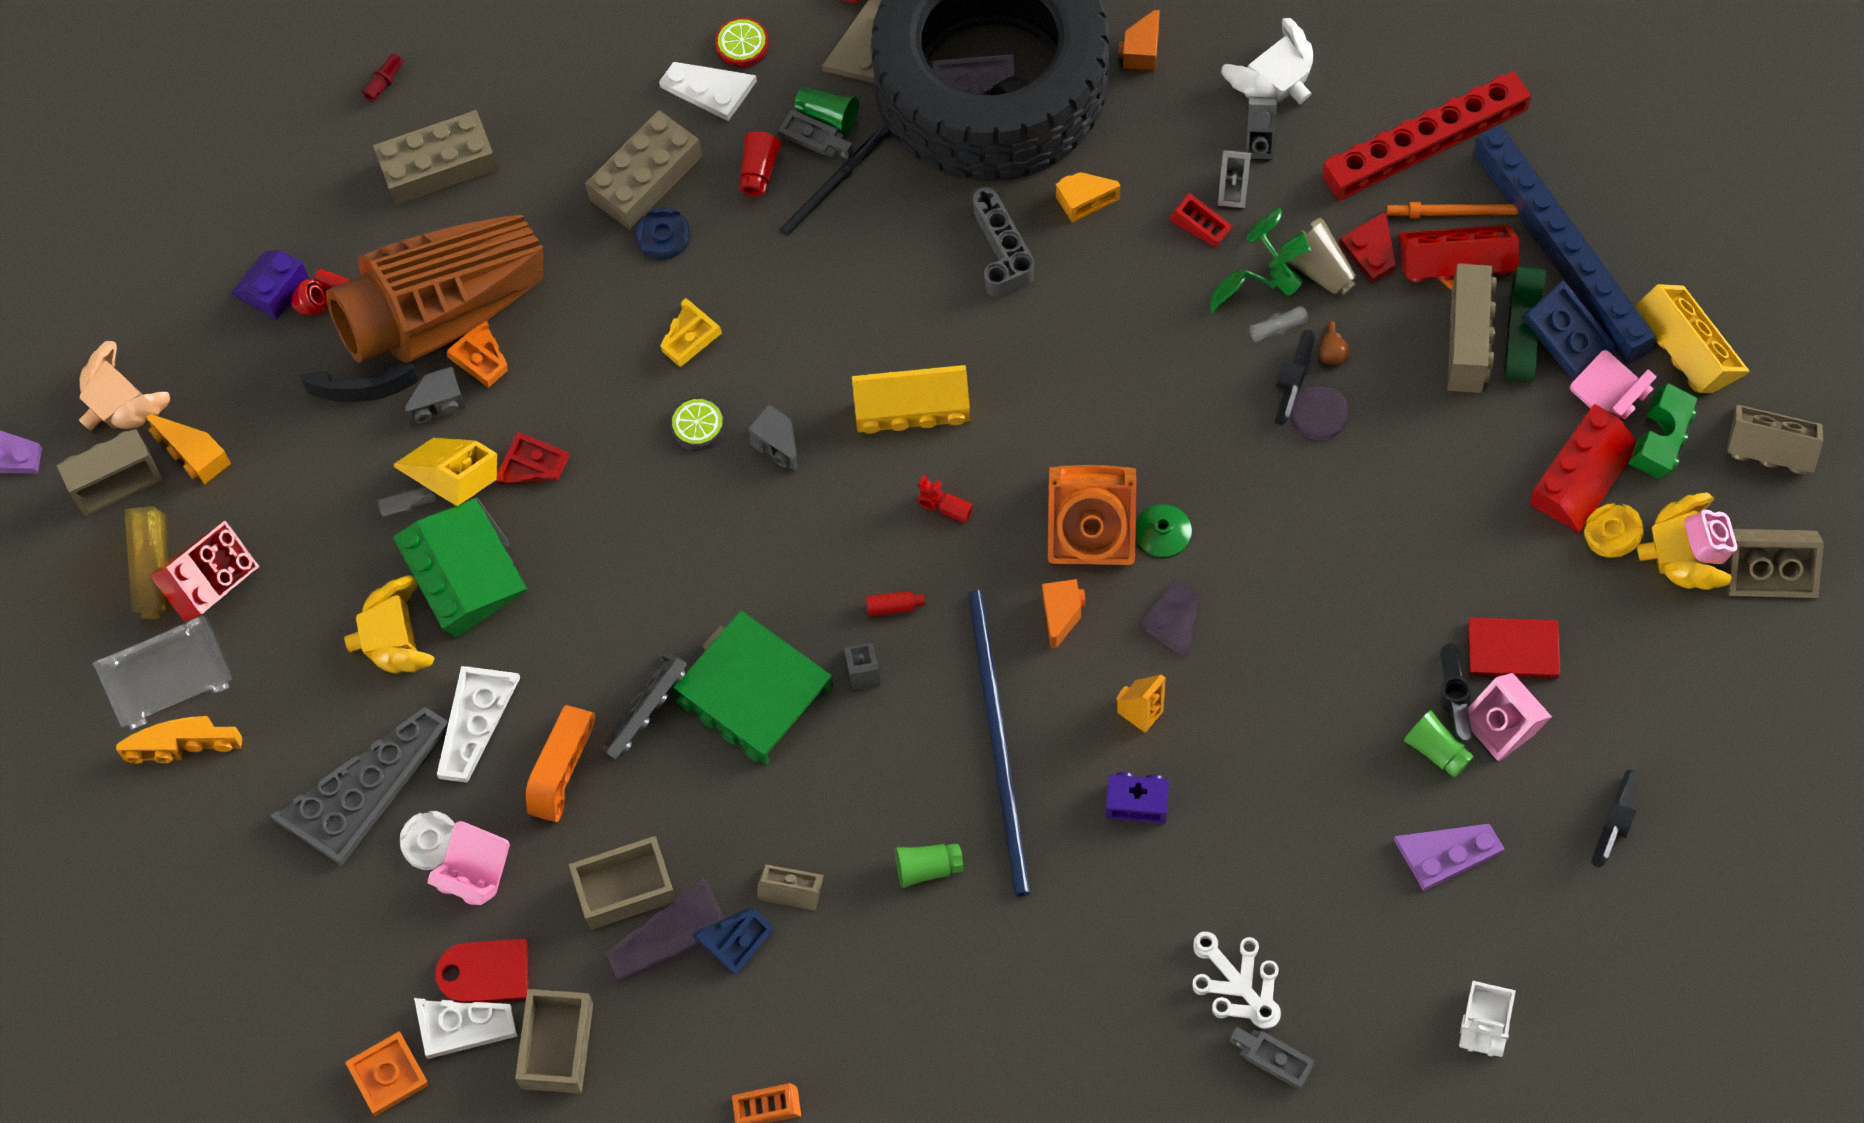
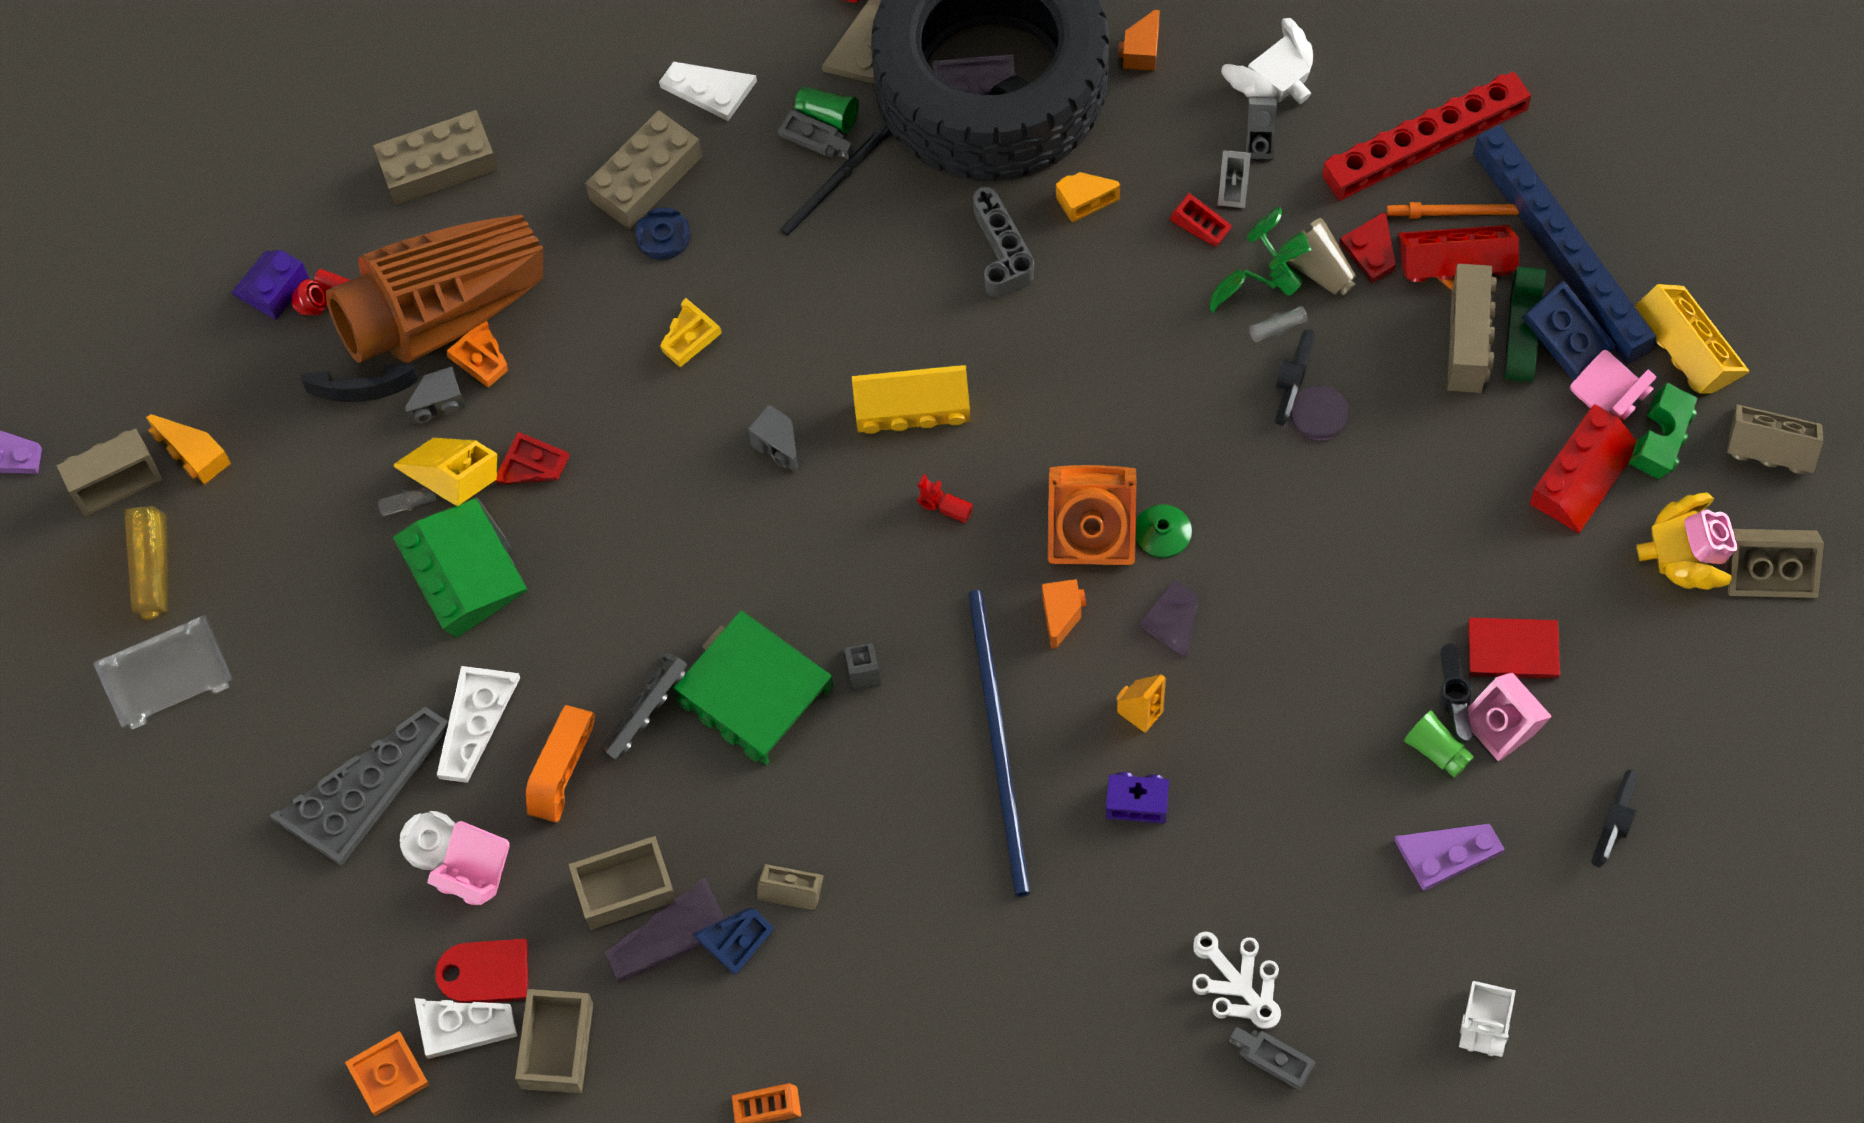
light nougat torso [79,341,170,431] -> none
light orange slope [116,716,242,764] -> none
red slope [150,520,259,622] -> none
yellow torso [344,575,435,674] -> none
dark red axle [361,53,404,103] -> none
tile [669,397,726,451] -> none
tile [715,18,769,67] -> none
red plant [739,131,782,197] -> none
red cylinder [866,591,925,617] -> none
bright green plant [895,844,964,889] -> none
dark orange piece [1319,321,1350,365] -> none
yellow tile [1584,503,1643,558] -> none

